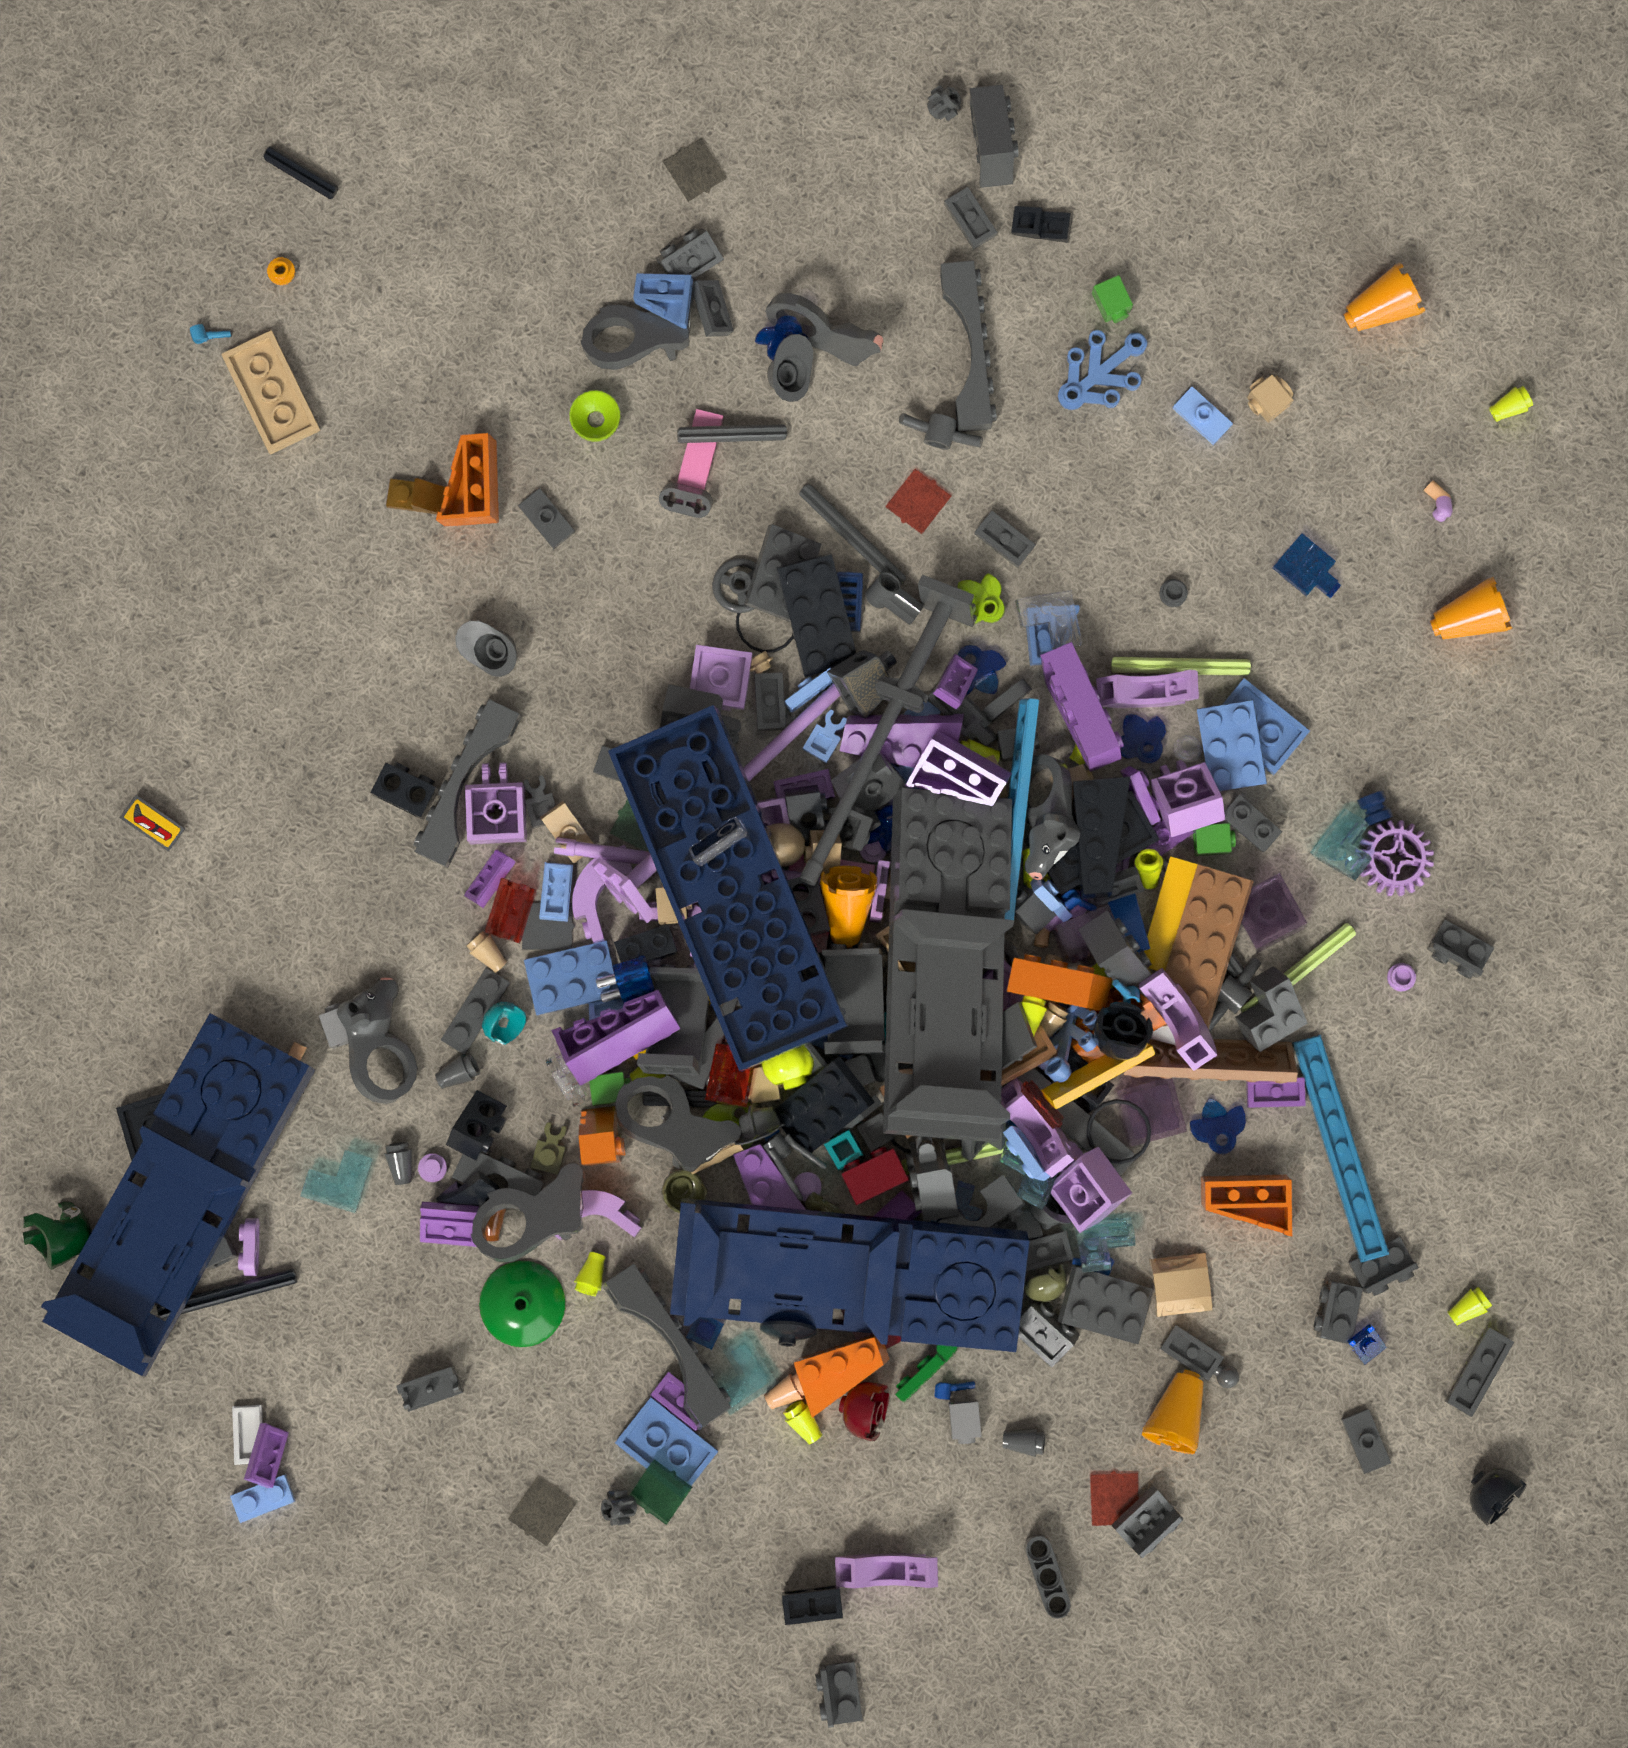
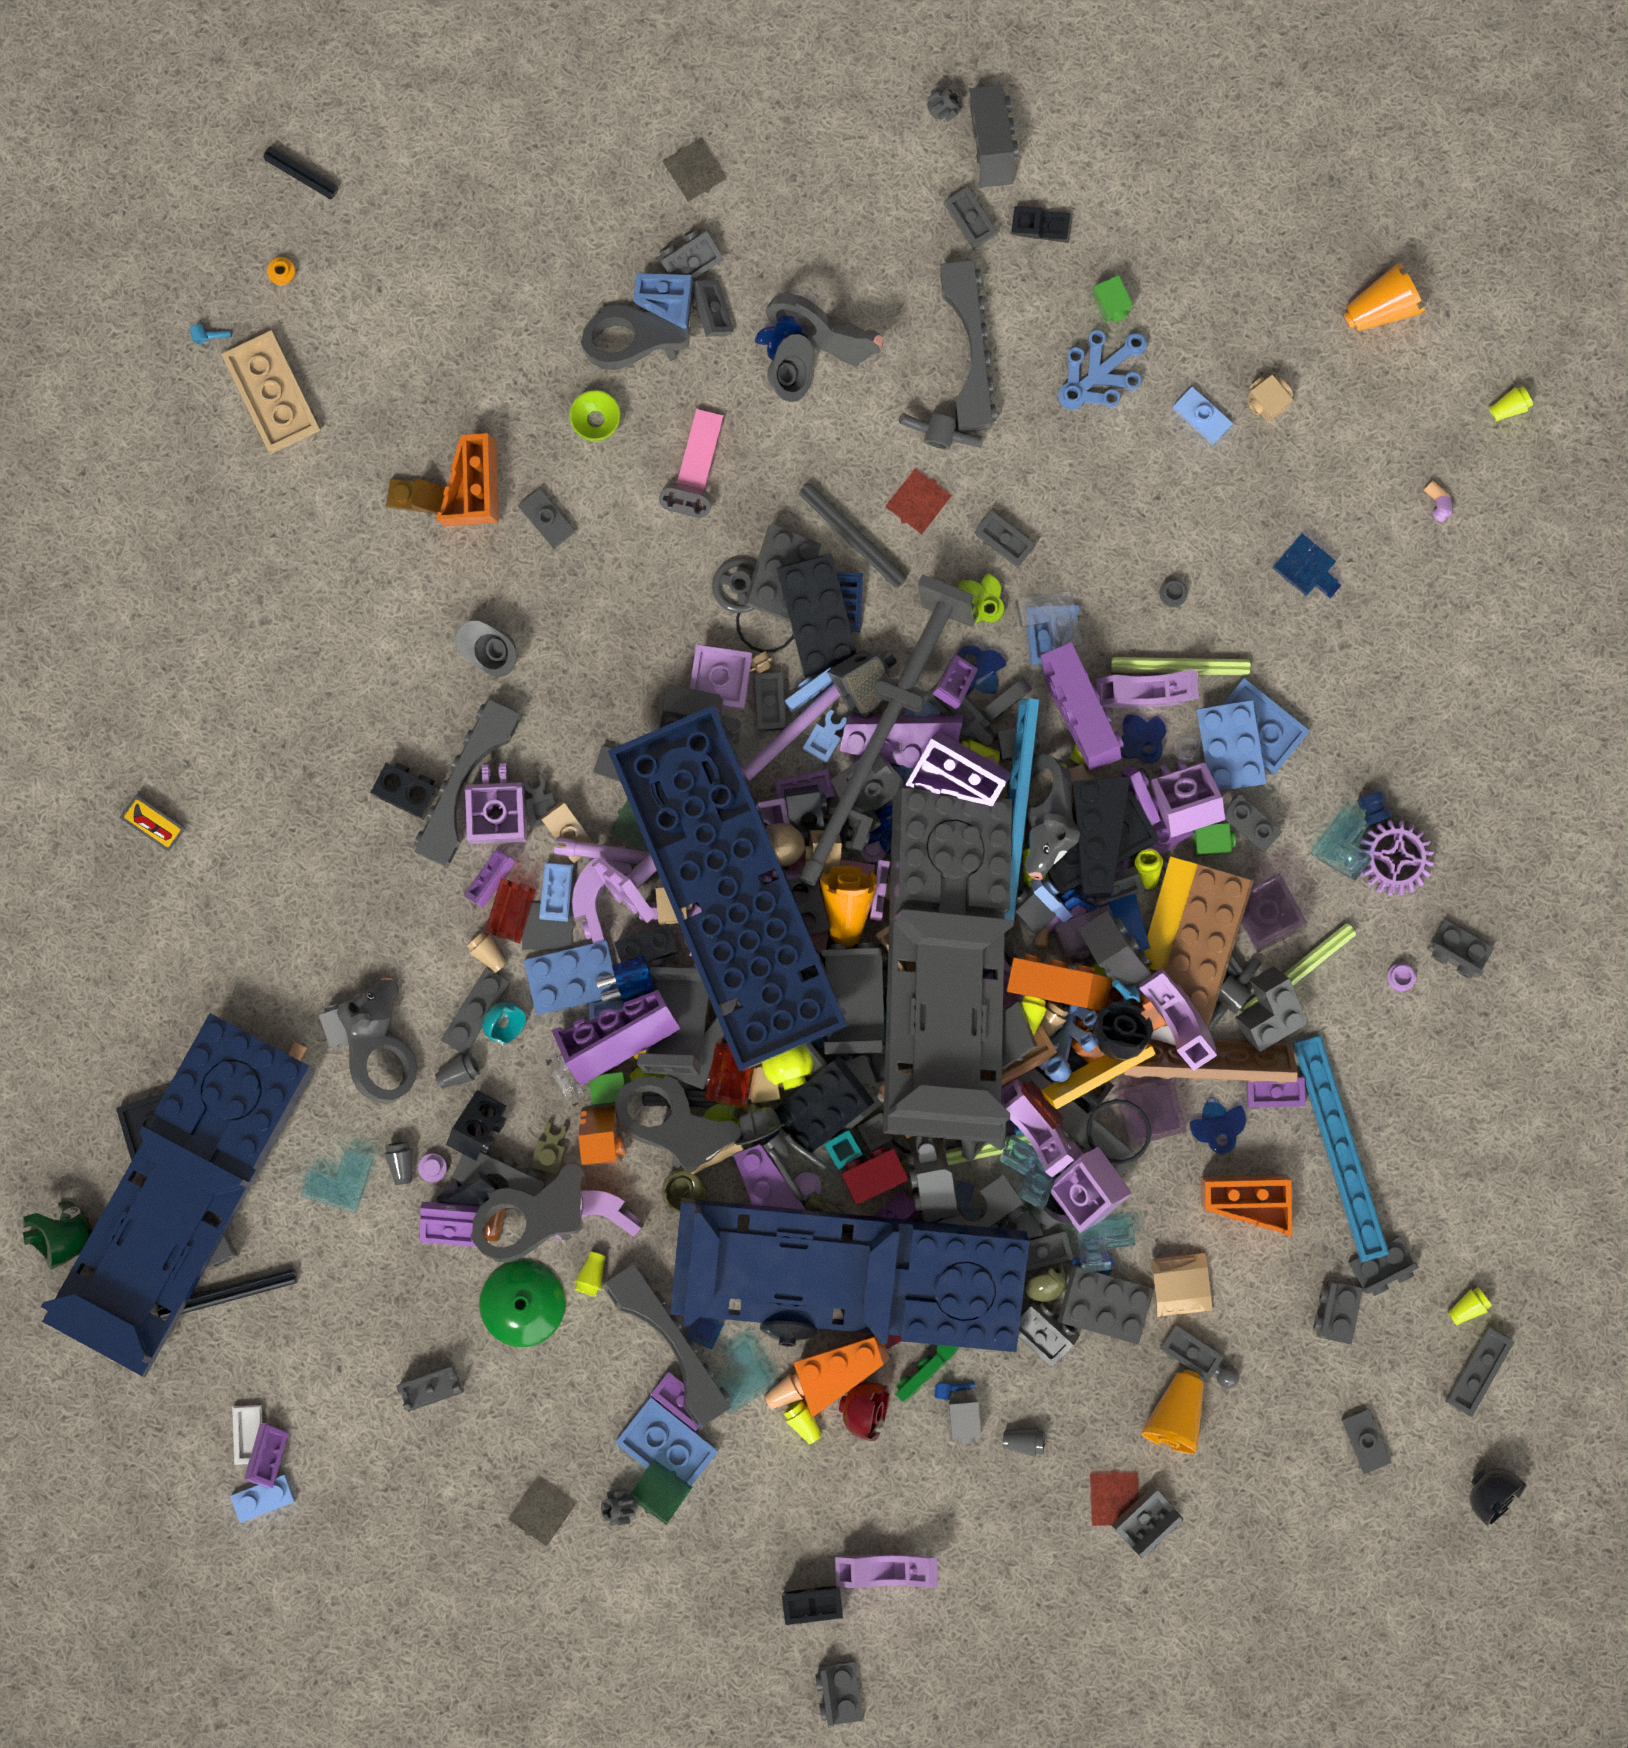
lavender plate [238,1218,260,1276] -> none
dark grey axle [677,424,787,443] -> none
slope [689,817,747,866] -> none
dark grey piece [865,572,924,625] -> none
light blue plate [1003,1126,1050,1181] -> none
dark grey beam [1024,1534,1071,1619] -> none
clear blue plate [1347,1324,1387,1365] -> none
light orange cone [1430,577,1512,640] -> none

